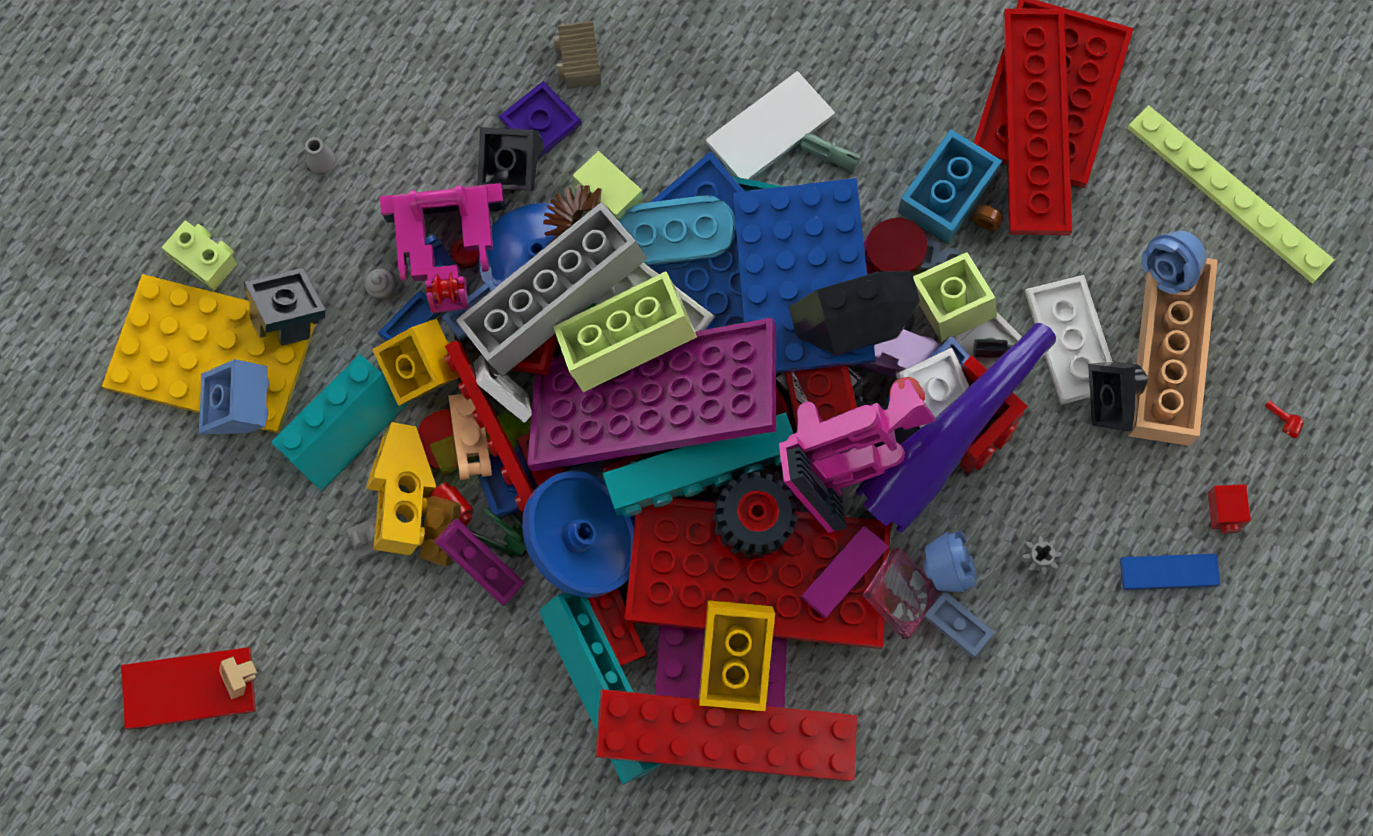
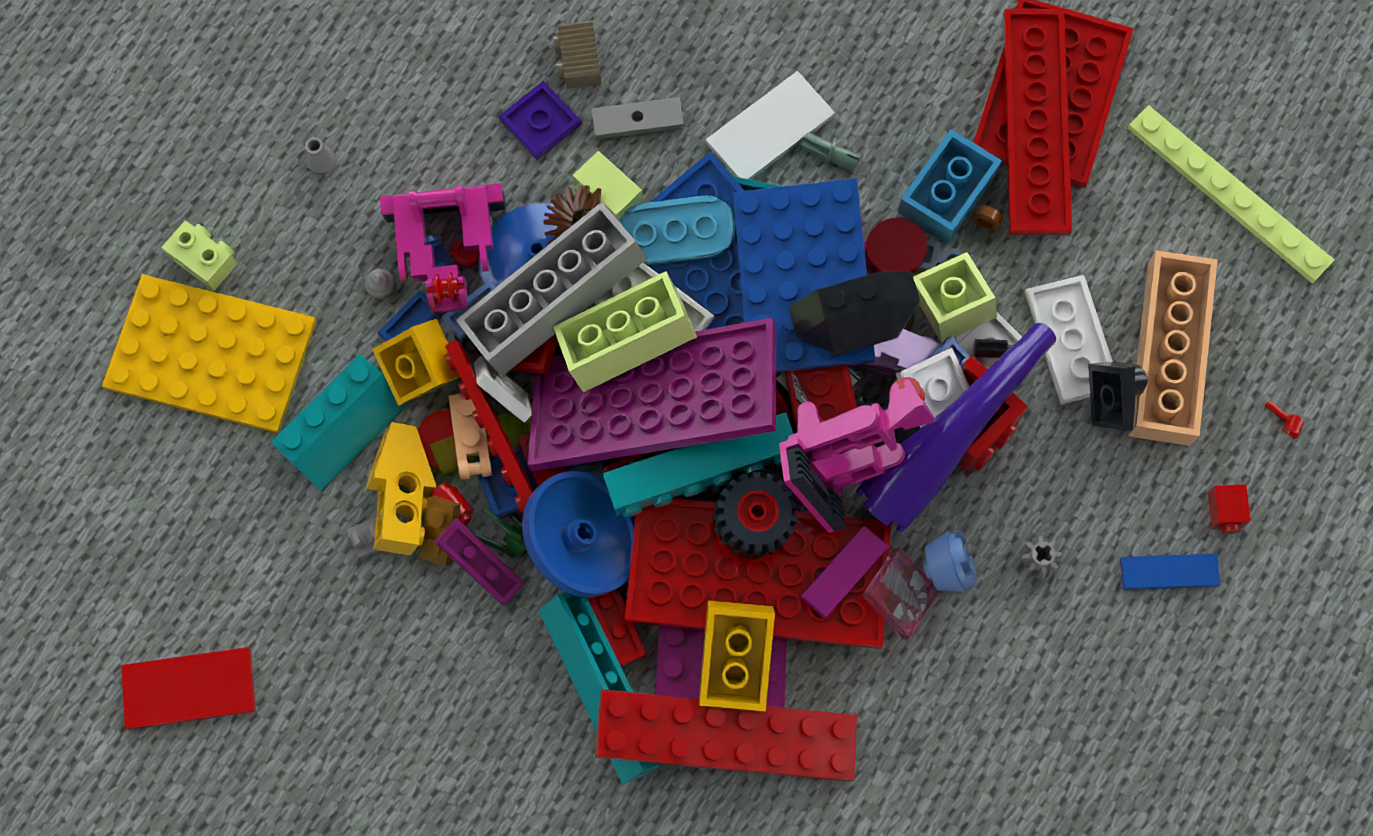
medium blue slope [199,359,269,434] -> none
tan tile [219,657,257,699] -> none
panel [244,268,326,346] -> none
black slope [477,127,544,191] -> none
sand blue plate [924,591,995,659] -> none
medium blue cone [1142,231,1207,294] -> none
none -> light grey tile [591,97,684,140]

